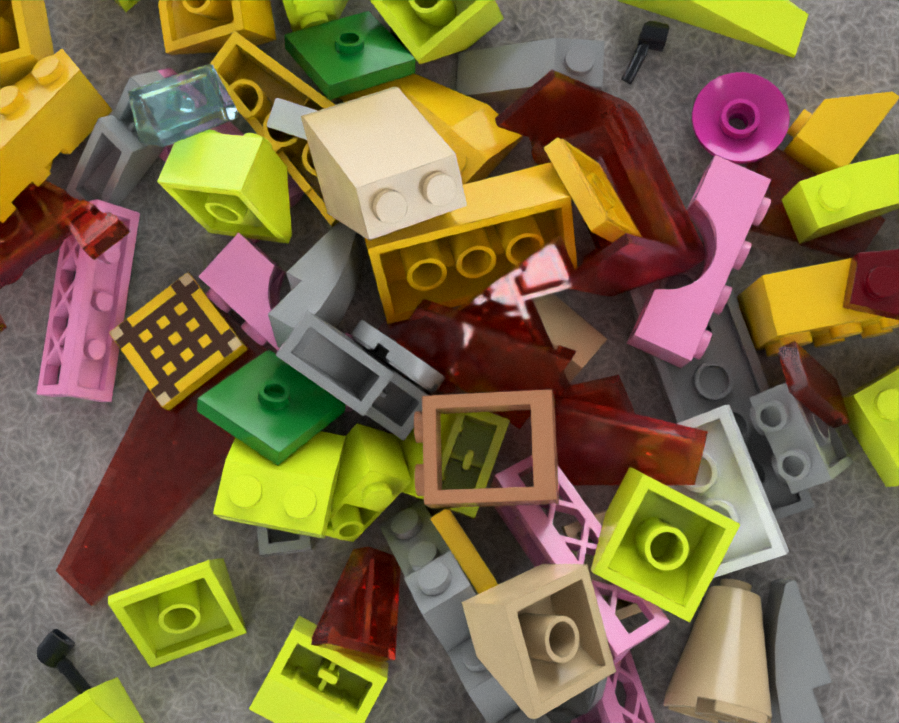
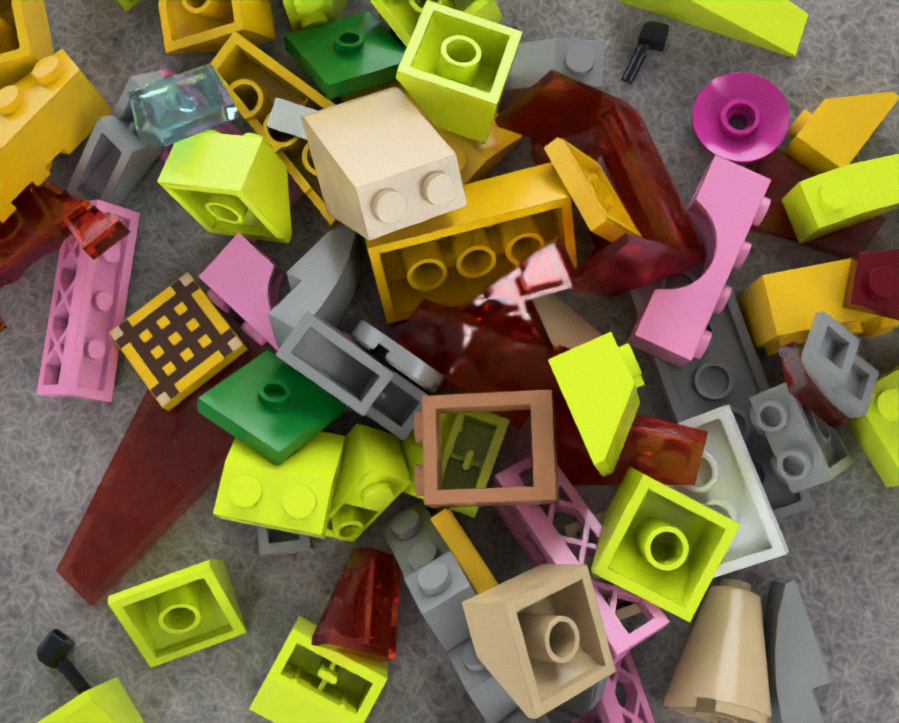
none -> neon yellow slope [396,0,522,144]
none -> neon yellow slope [548,332,645,477]
none -> light grey slope [800,311,879,418]

